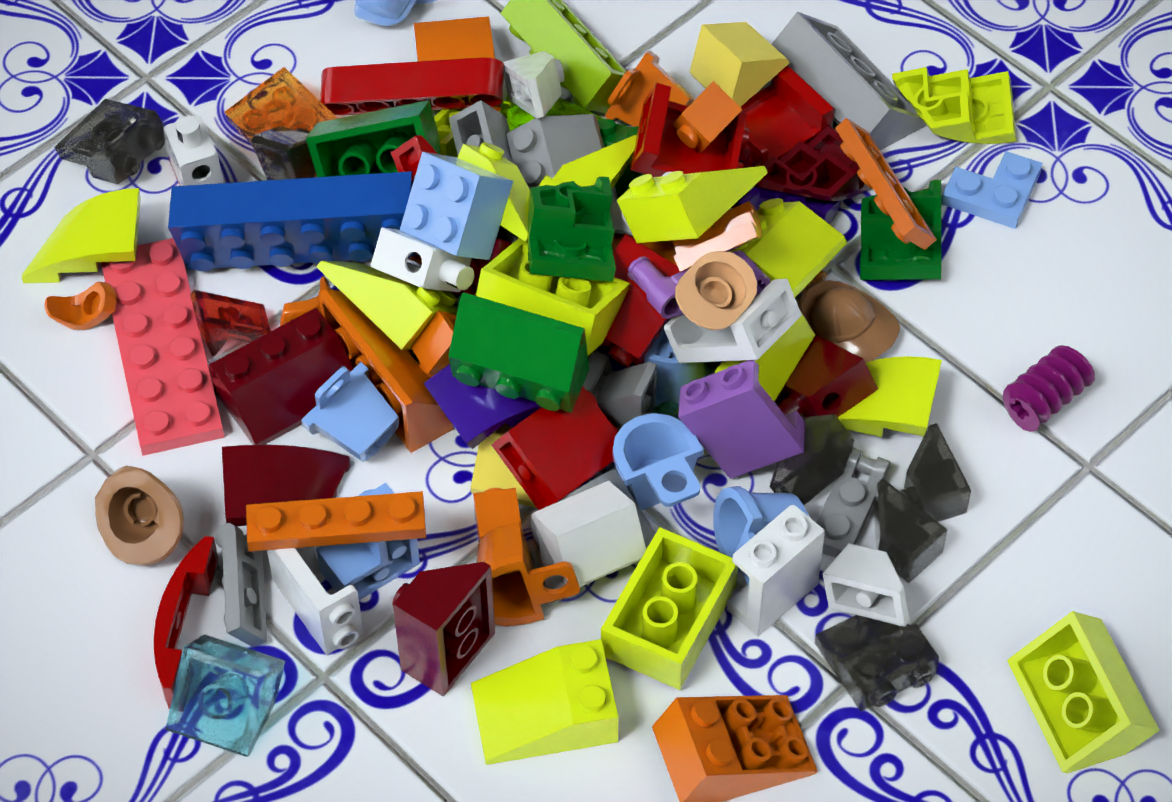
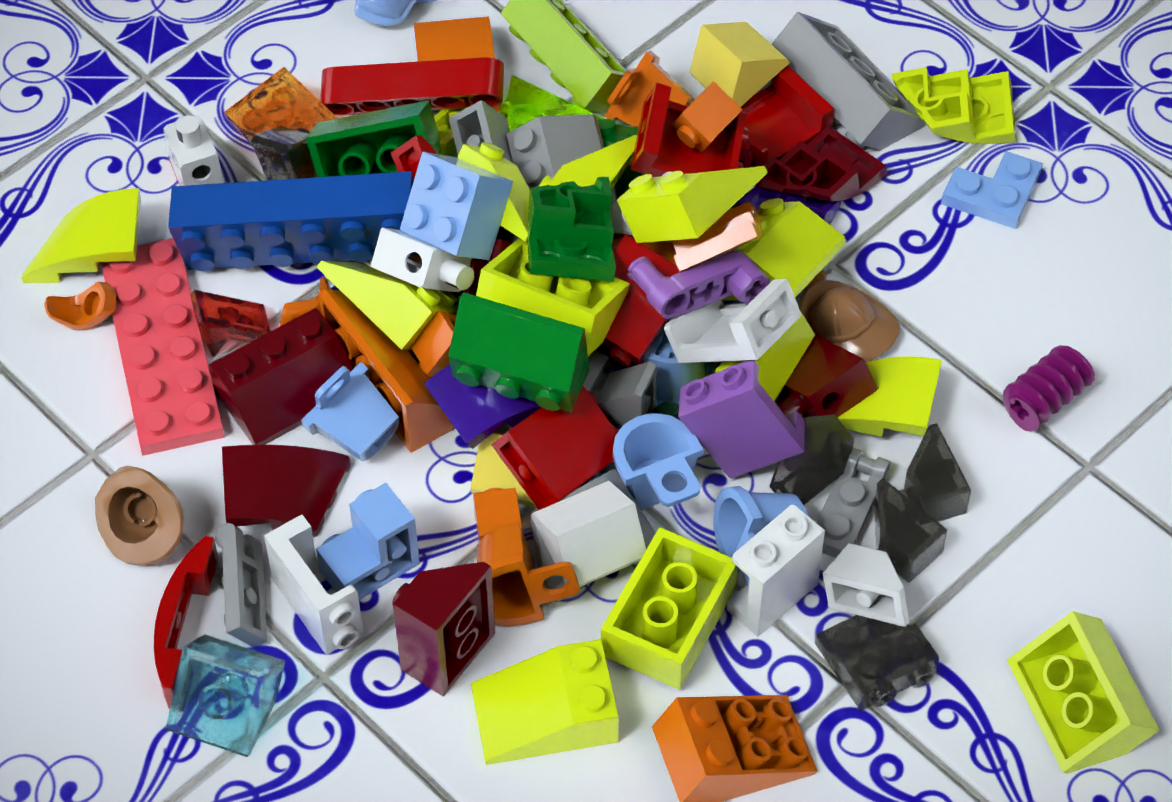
clear smoke plate [54,99,165,184] -> none
orange plate [246,491,426,552] -> none
white slope [503,51,564,119] -> none
light nougat piece [675,250,757,330] -> none
orange plate [835,118,937,250] -> none
green slope [860,180,941,280] -> none

